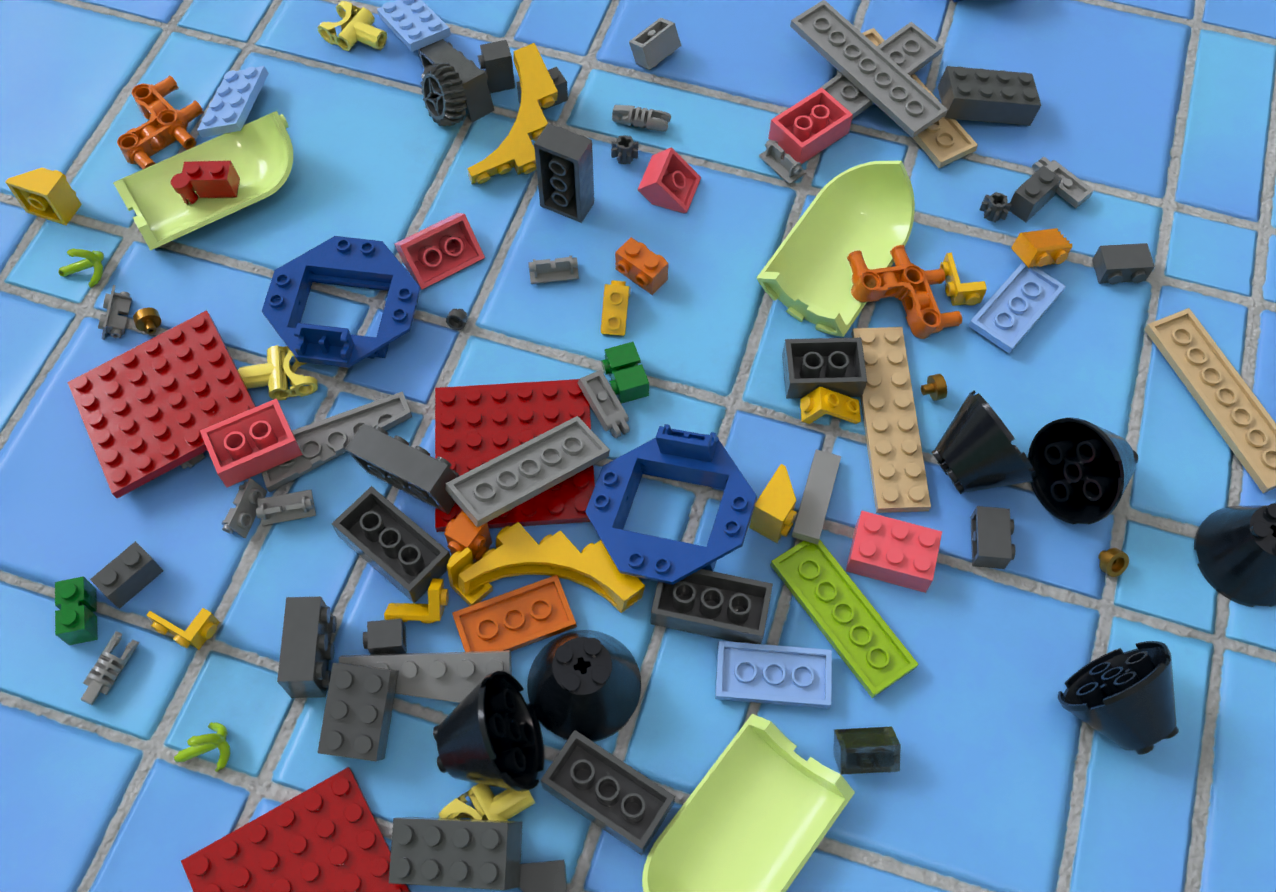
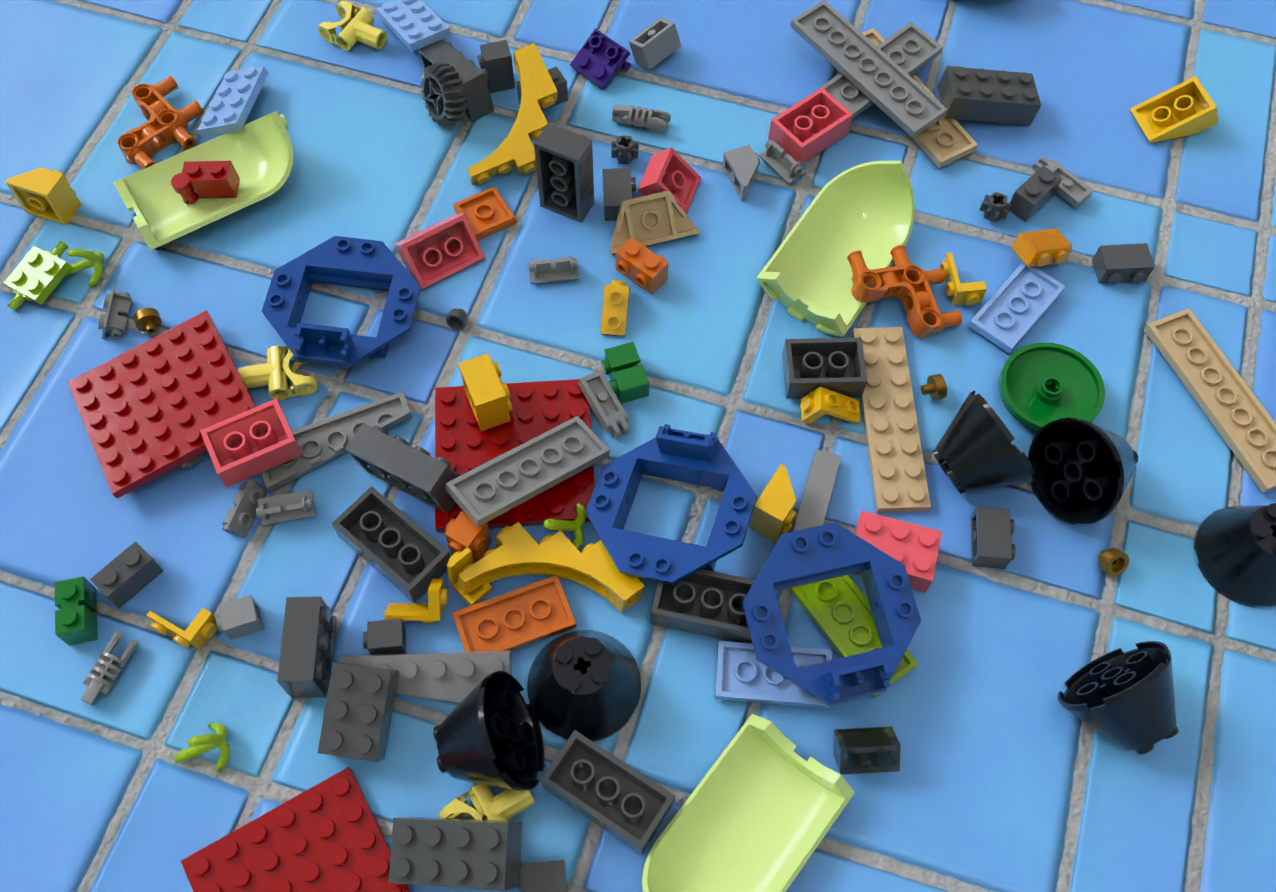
none -> lime plate [3,241,72,312]
none -> light grey brick [216,595,264,640]
none -> orange tile [453,186,517,241]
none -> yellow brick [458,353,513,431]
none -> lime piece [543,503,586,549]
none -> dark purple plate [570,28,631,90]
none -> dark grey brick [602,168,637,221]
none -> tan wing [609,191,699,254]
none -> light grey slope [722,145,760,201]
none -> blue hinge [742,522,921,705]
none -> green dish [998,343,1105,432]
none -> yellow slope [1130,76,1218,143]

